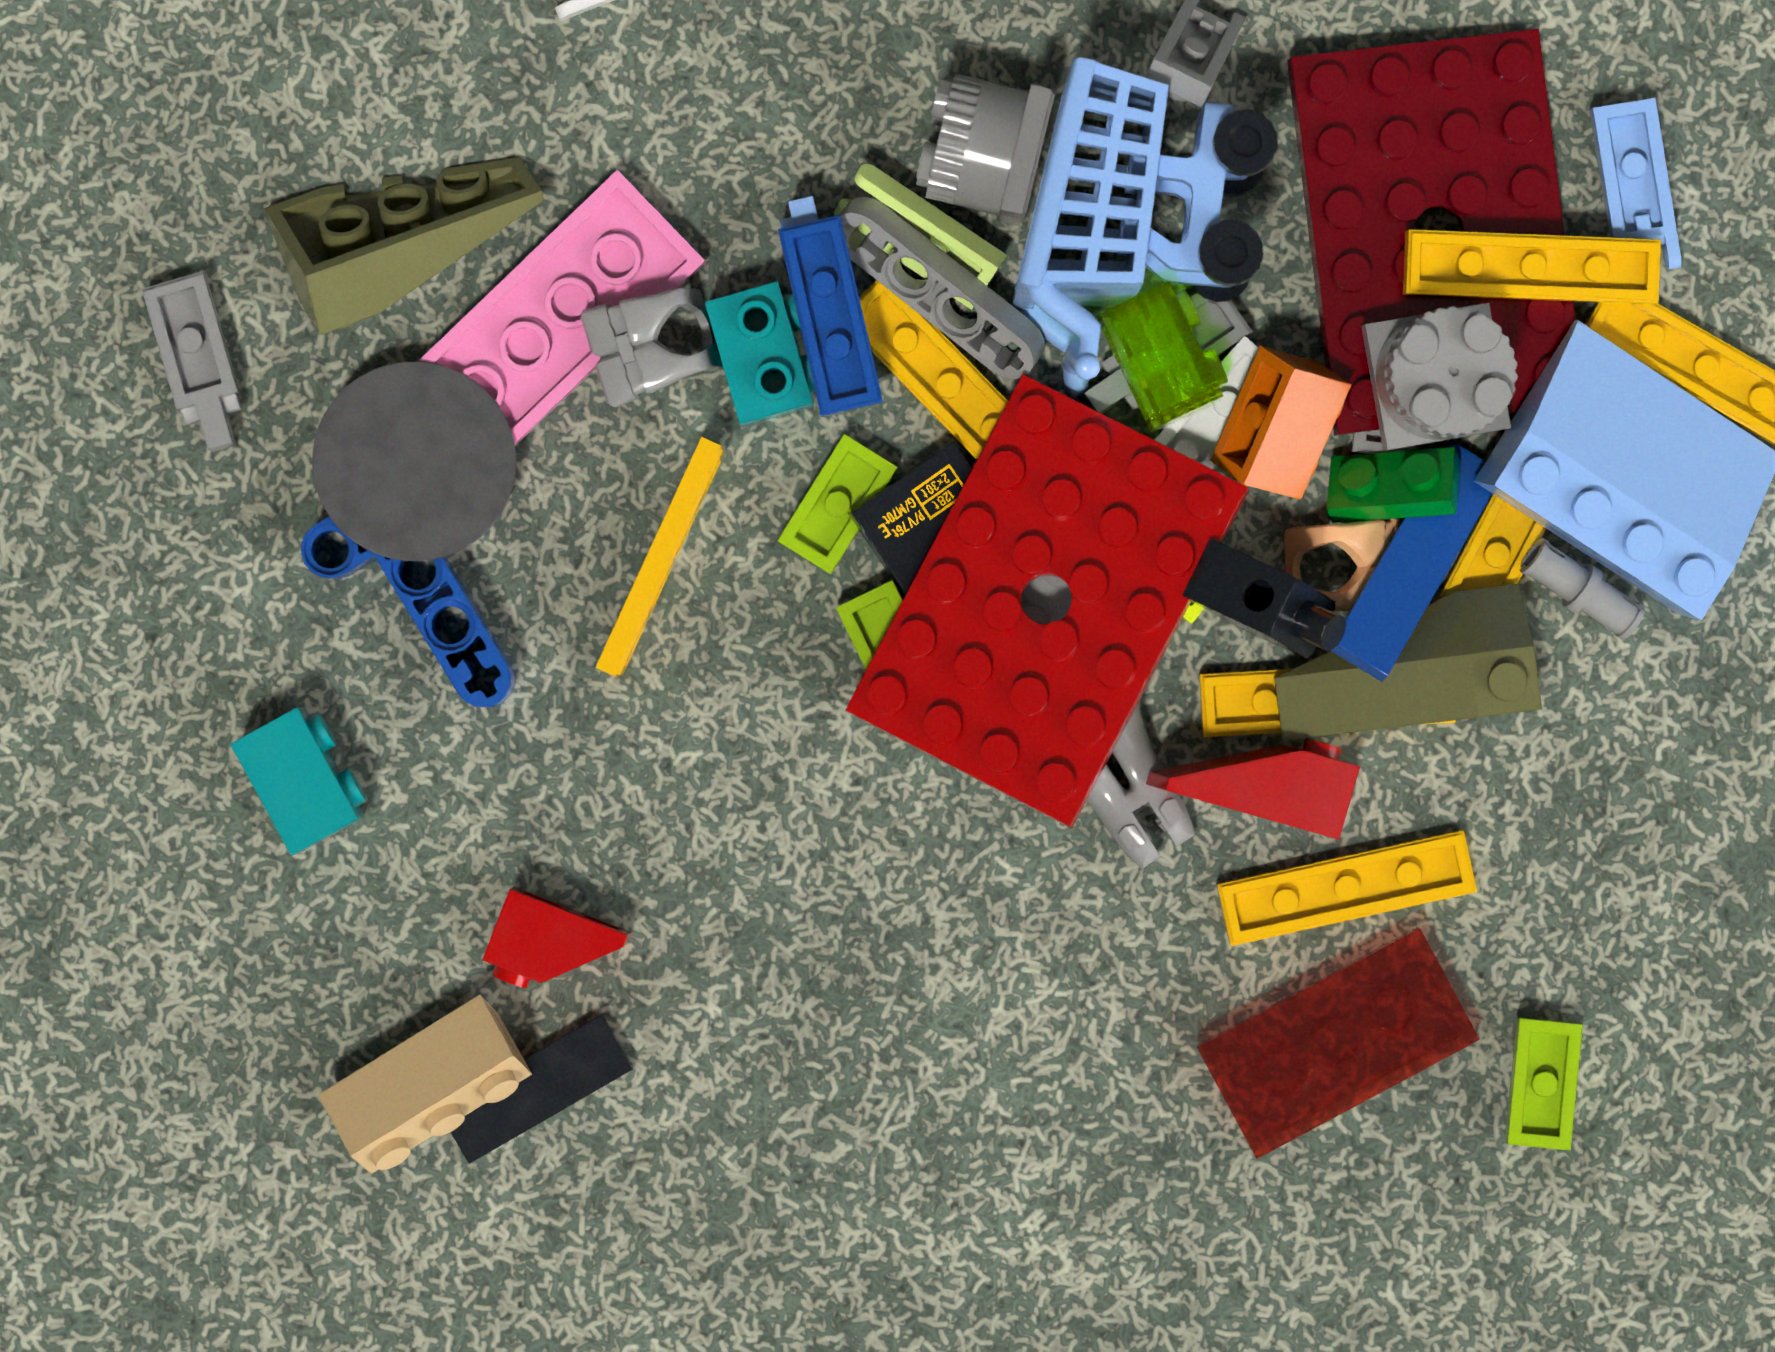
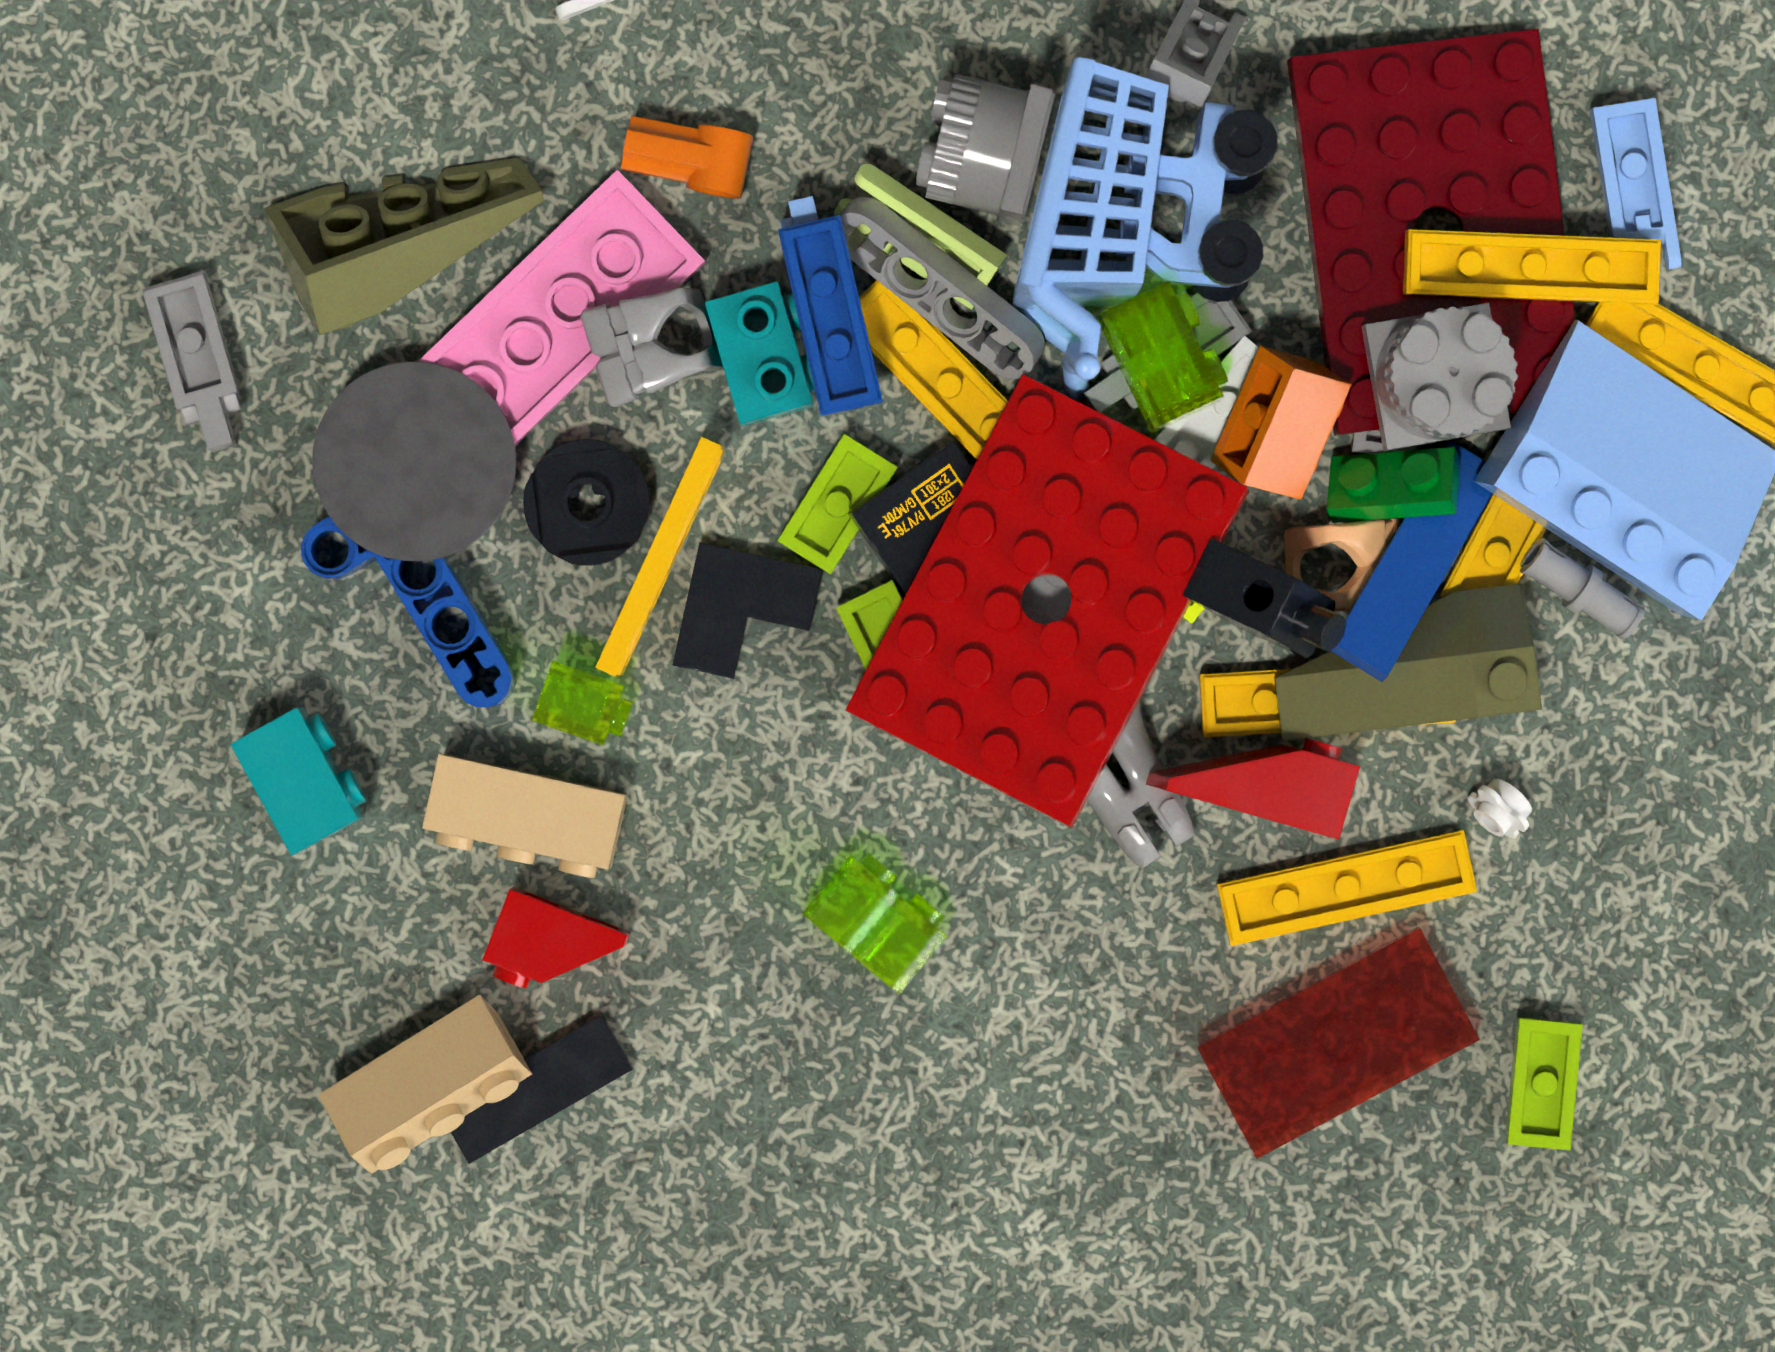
none -> tan brick [422,753,628,878]
none -> black plate [523,439,651,566]
none -> clear neon green brick [531,661,634,746]
none -> orange piece [621,116,754,199]
none -> black tile [672,542,823,679]
none -> clear neon green brick [802,852,948,995]
none -> white plate [1467,779,1532,839]

